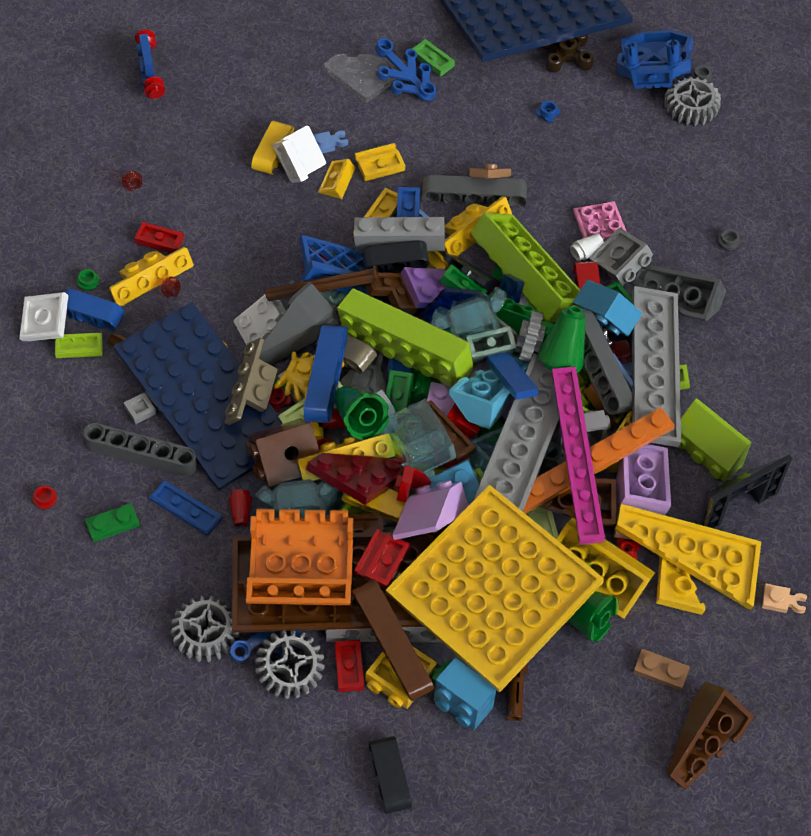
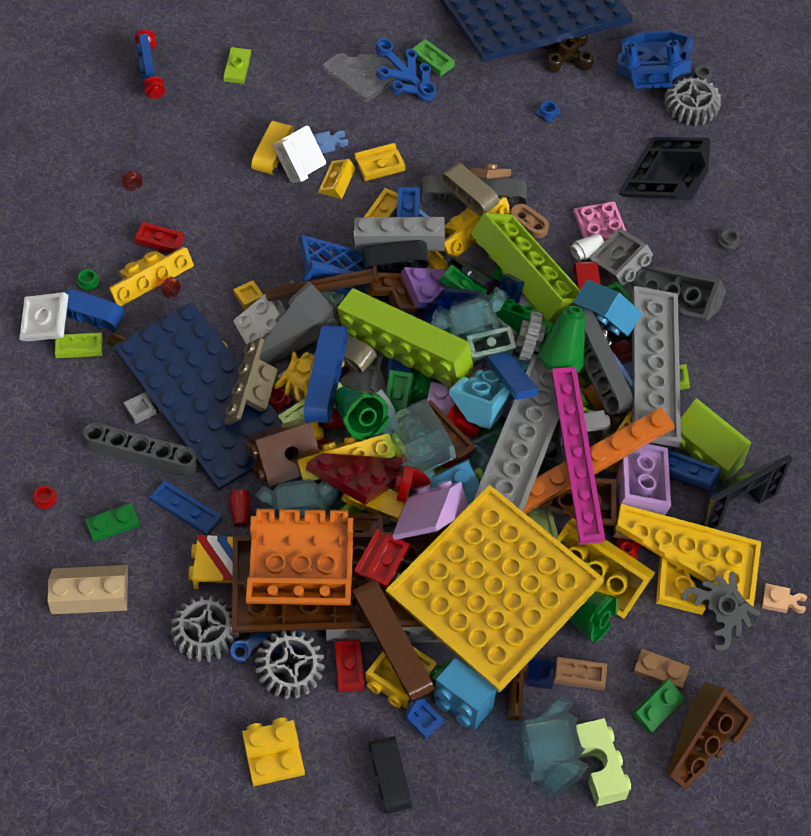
none -> tan slope [48,565,128,614]
none -> panel [189,535,233,589]
none -> lime plate [223,47,251,84]
none -> yellow plate [233,280,263,310]
none -> yellow plate [242,718,305,786]
none -> blue plate [405,698,444,740]
none -> dark tan beam [440,163,499,216]
none -> medium nougat plate [511,204,549,239]
none -> clear light blue slope [520,695,589,799]
none -> clear blue plate [526,659,555,690]
none -> medium nougat plate [554,657,607,691]
none -> yellowish green arch [572,718,631,806]
none -> black slope [619,137,710,200]
none -> green plate [632,679,685,733]
none -> blue tile [668,450,722,491]
none -> dark grey animal [681,571,761,651]

